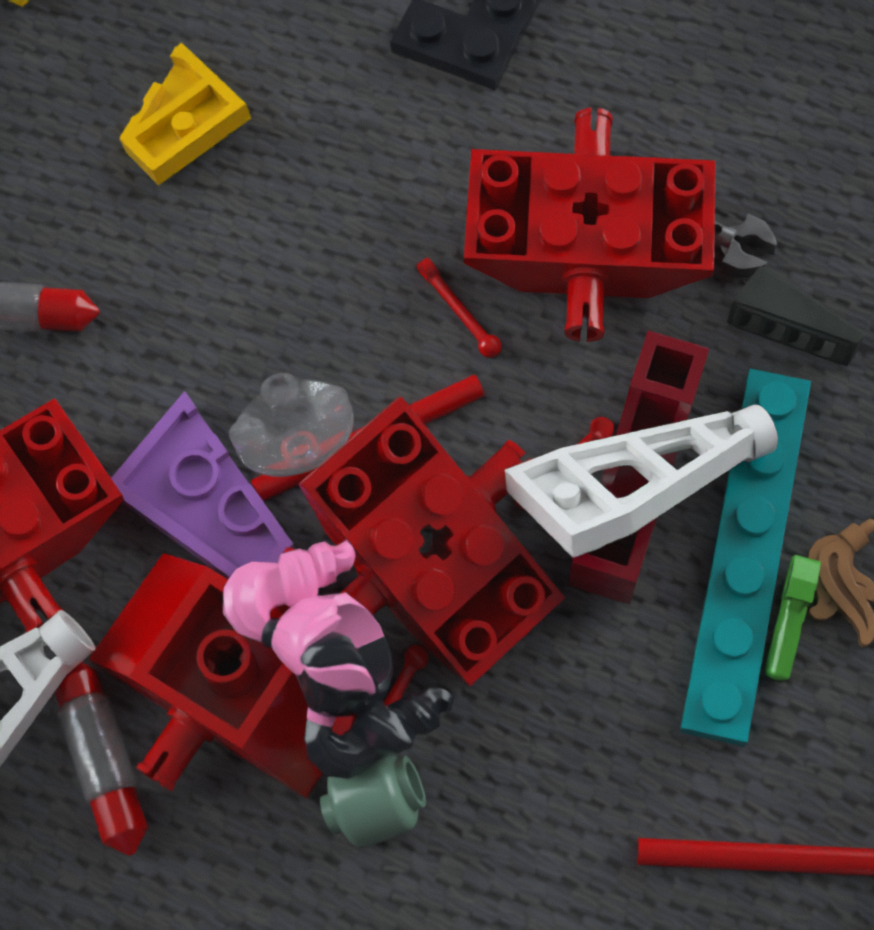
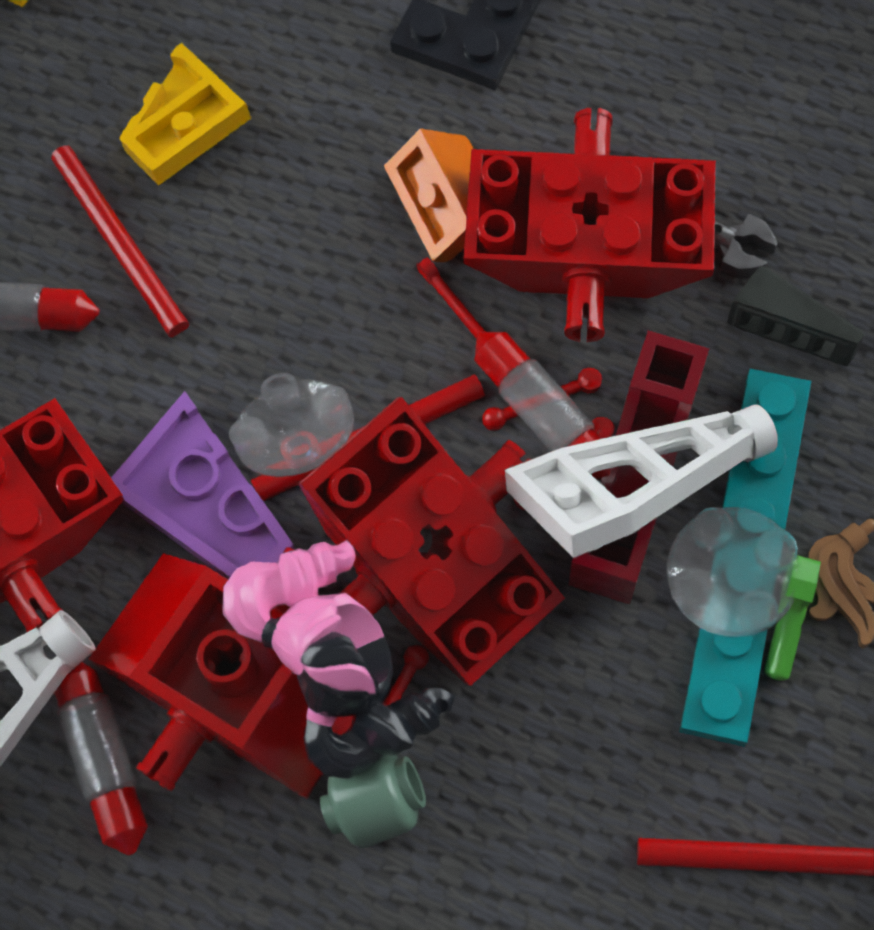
none -> red bar [51,145,189,338]
none -> orange panel [384,129,473,262]
none -> clear piece [474,332,611,480]
none -> red hinge [482,367,602,431]
none -> clear dish [667,507,800,637]

